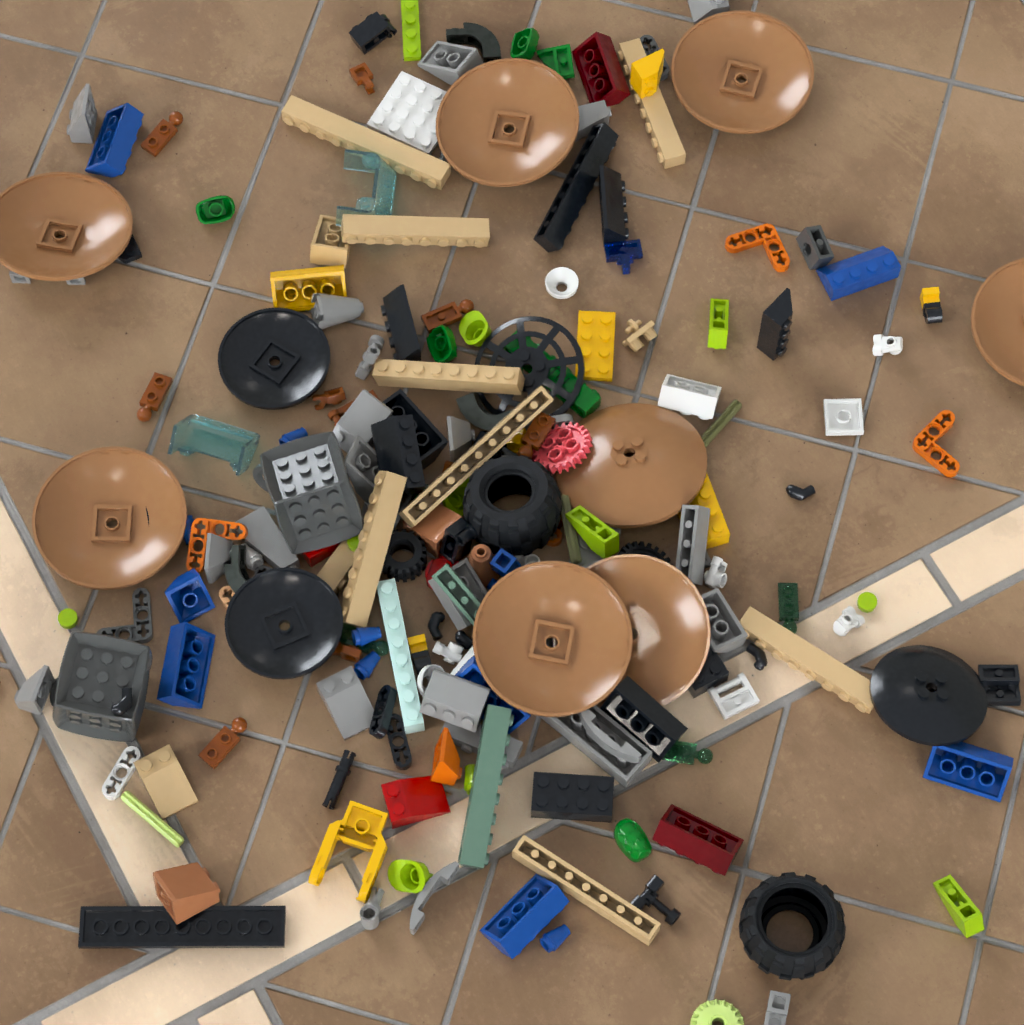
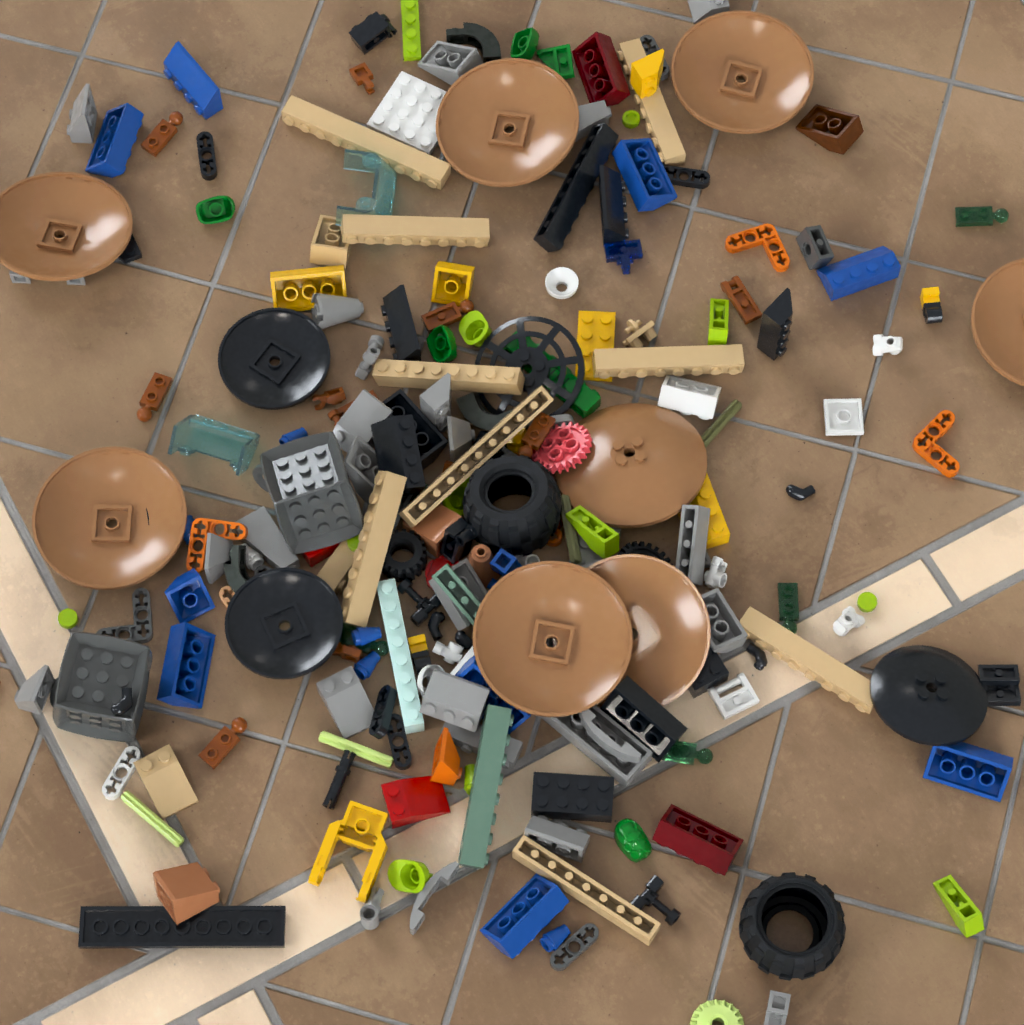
none -> blue slope [163,41,223,120]
none -> black beam [196,131,217,181]
none -> yellowish green axle [319,731,394,768]
none -> black bar [397,578,442,627]
none -> light grey slope [420,373,452,433]
none -> yellow slope [431,261,475,306]
none -> light grey slope [525,815,590,863]
none -> dark grey beam [550,923,599,971]
none -> tan brick [592,344,745,379]
none -> blue slope [612,138,678,212]
none -> lime tile [622,110,640,129]
none -> black beam [663,165,710,189]
none -> dark orange plate [720,275,762,325]
none -> reddish brown slope [796,104,864,155]
none -> clear green plate [955,206,1009,227]

